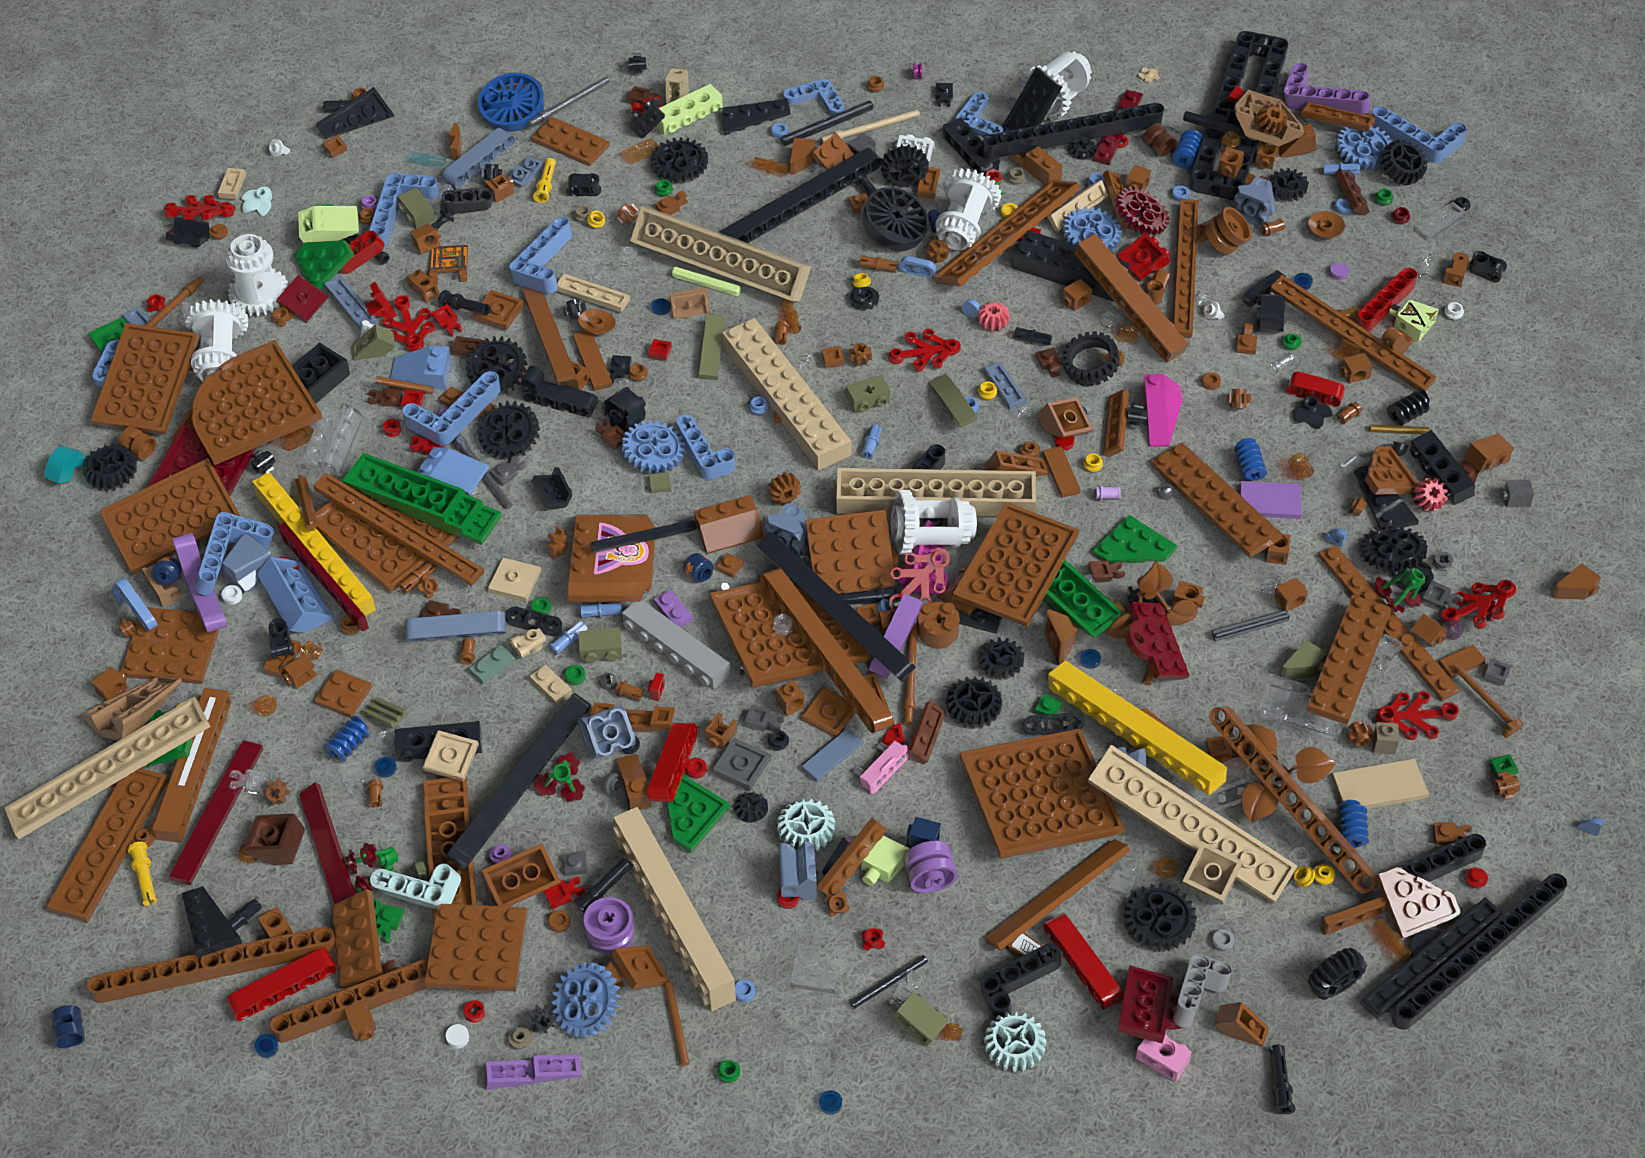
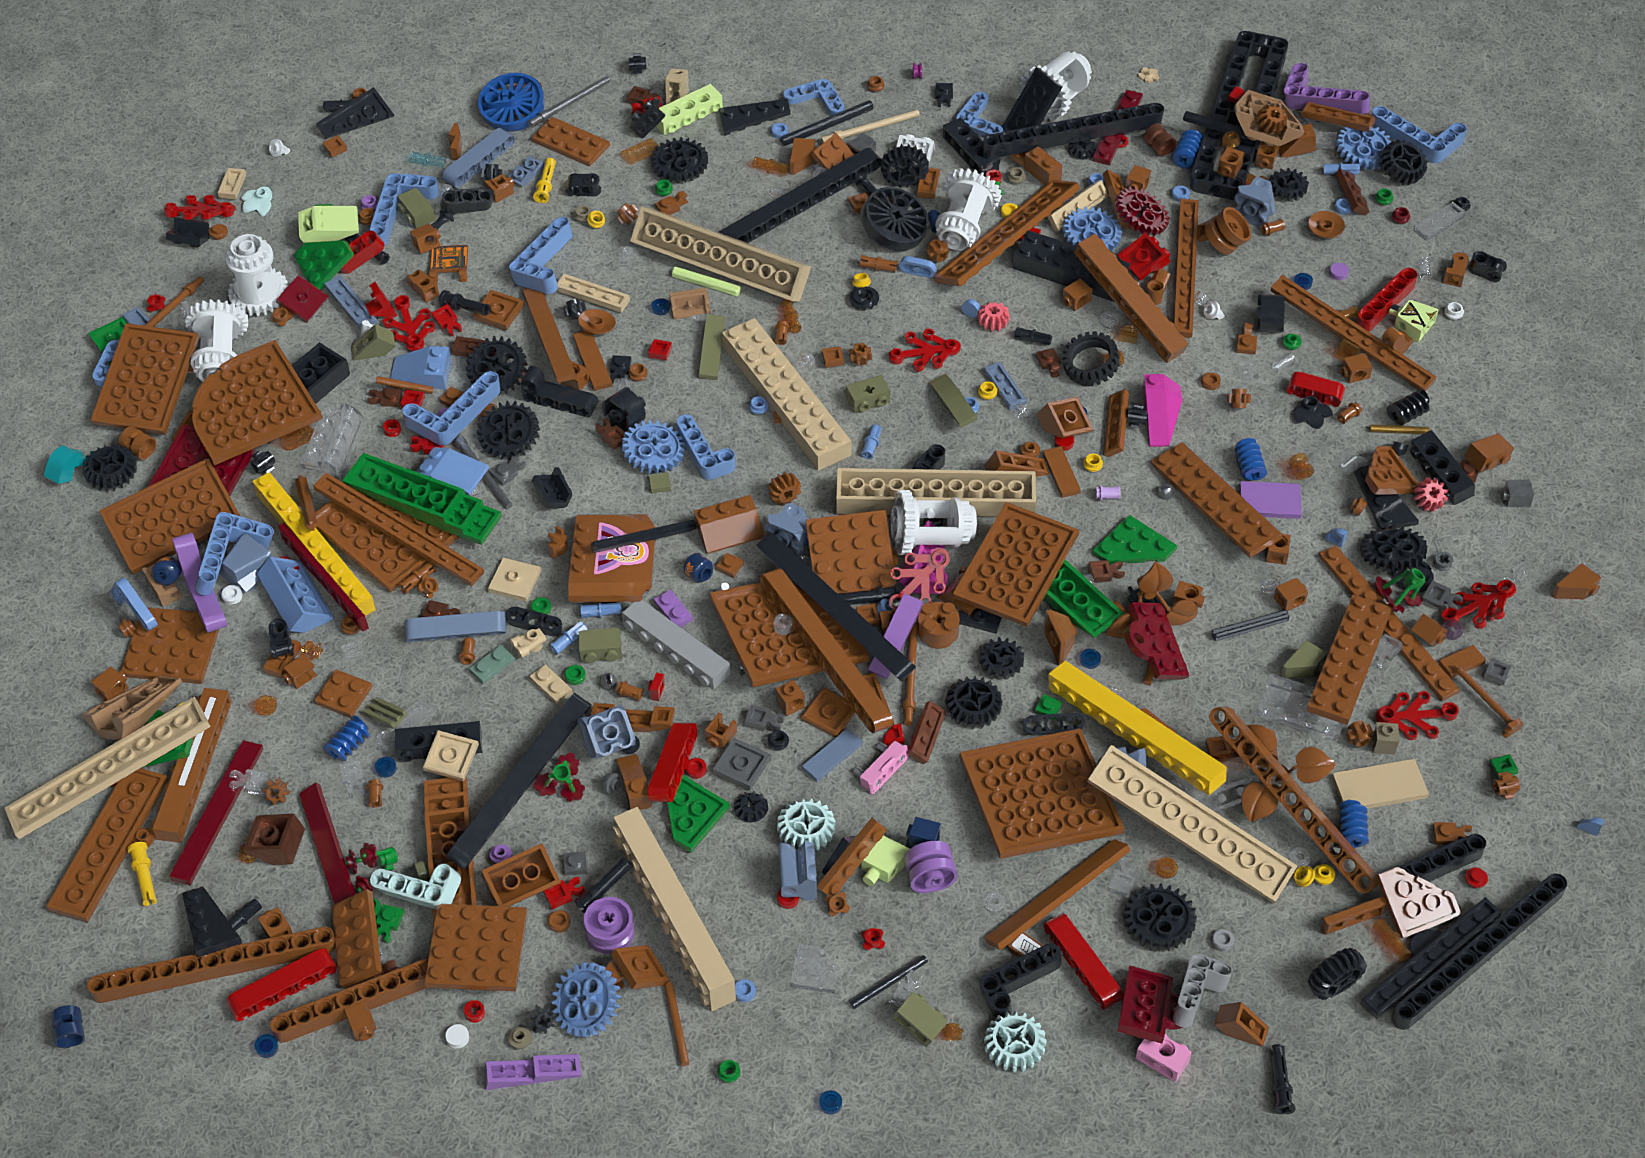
tan slope [1183,842,1243,904] -> none
black beam [1243,270,1286,307] -> none

